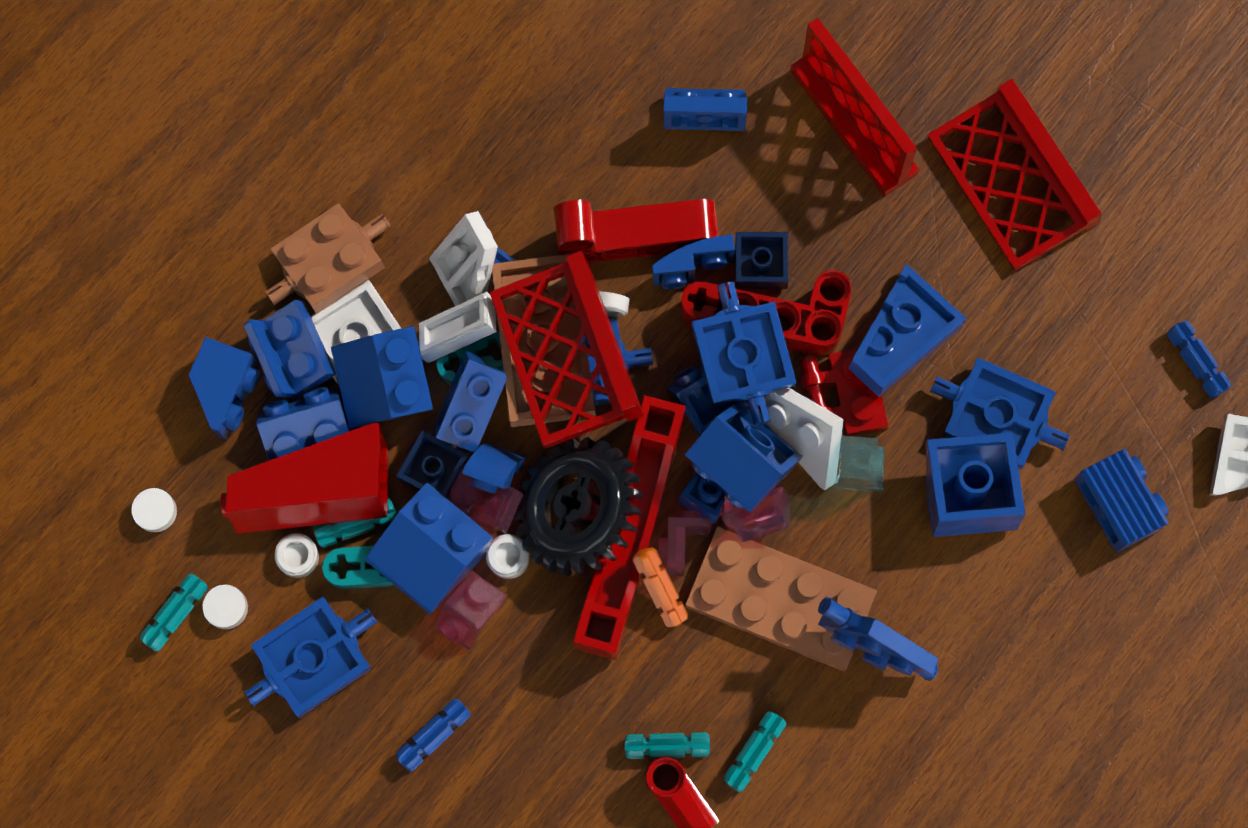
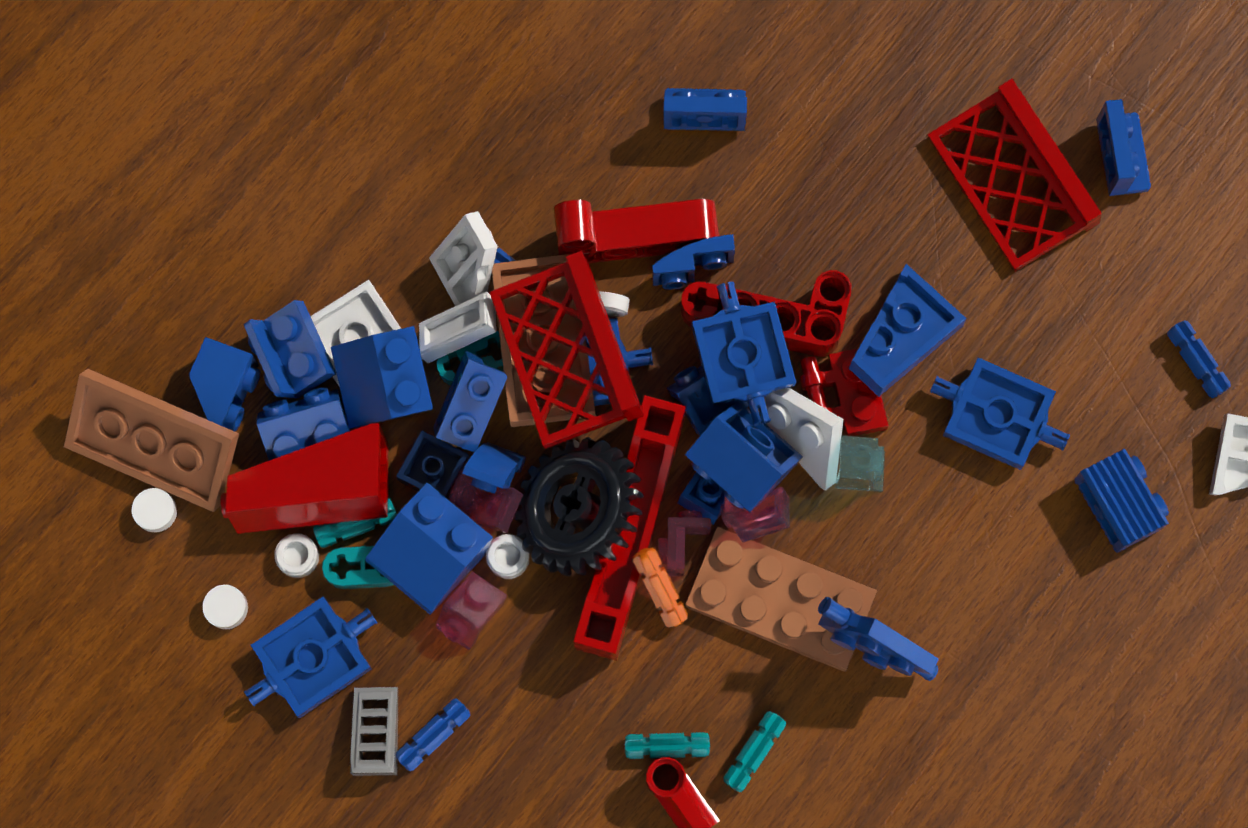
teal axle [139,573,208,651] -> none
nougat plate [265,203,391,314] -> none
dark blue piece [735,232,788,289] -> none
red fence [790,18,919,197] -> none
blue slope [926,433,1026,537] -> none
none -> nougat plate [64,369,239,512]
none -> light grey slope [350,687,398,776]
none -> blue bracket [1096,99,1151,196]

